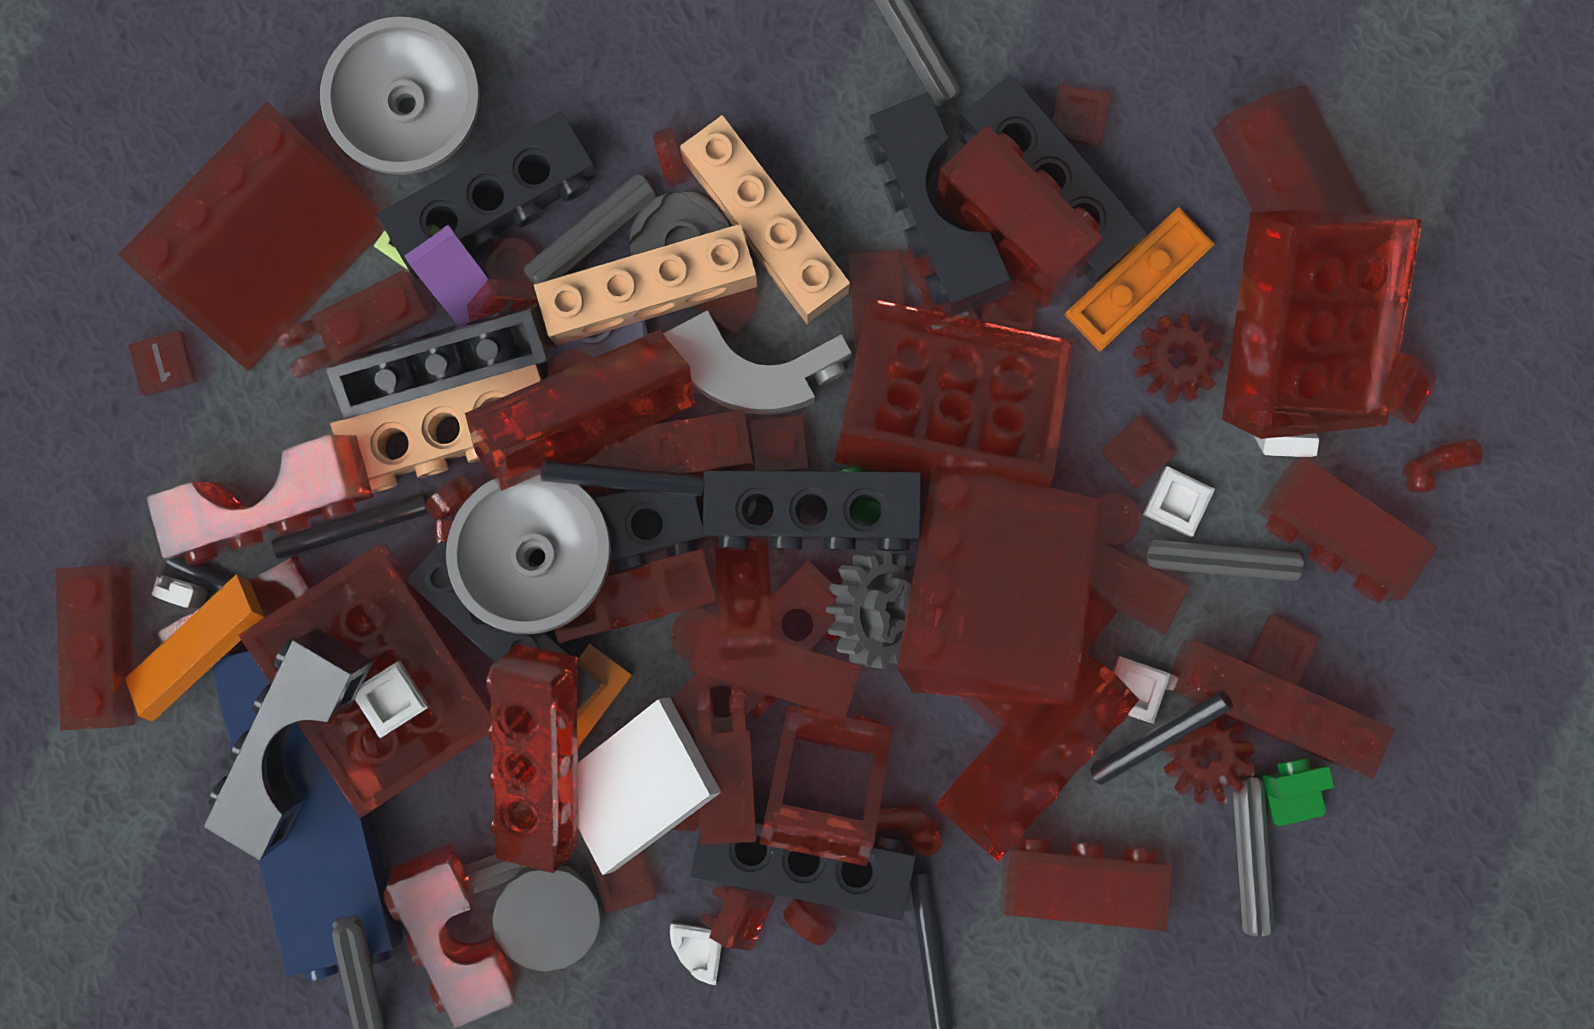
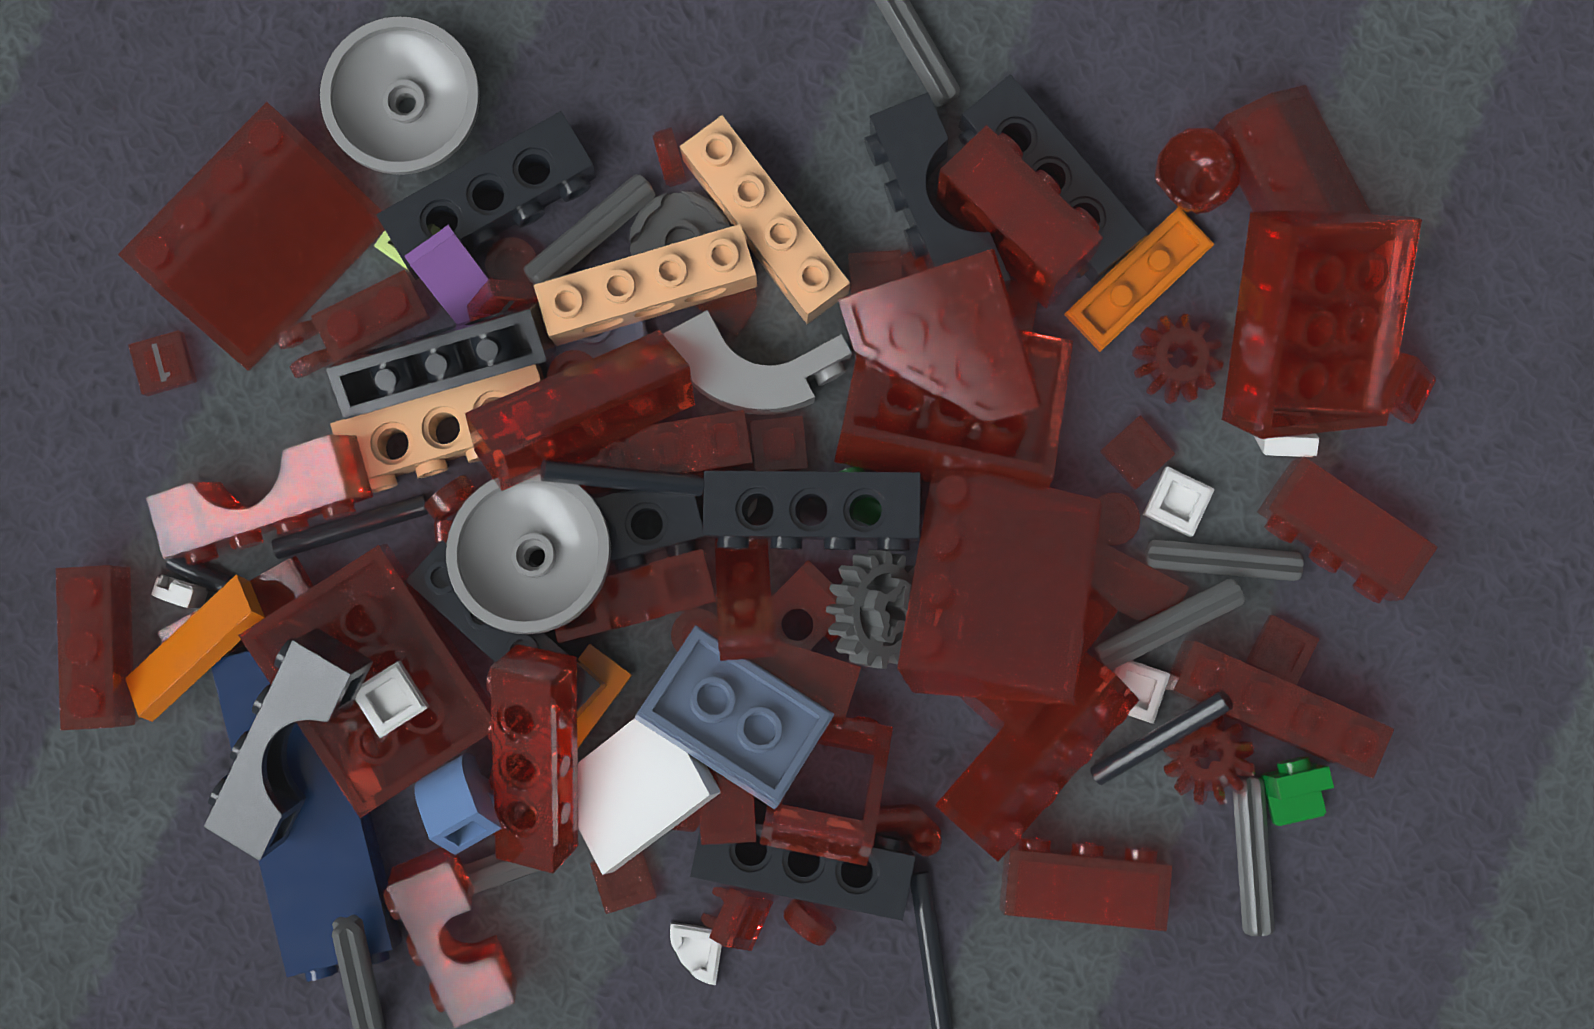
dark grey tile [492,863,600,972] -> none
clear red tile [1052,84,1111,147] -> none
clear red arm [1402,439,1483,493] -> none
none -> medium blue brick [415,753,511,855]
none -> sand blue tile [635,625,834,809]
none -> clear red plate [838,249,1042,423]
none -> dark grey axle [1094,579,1245,670]
none -> clear red hair [1155,128,1241,214]

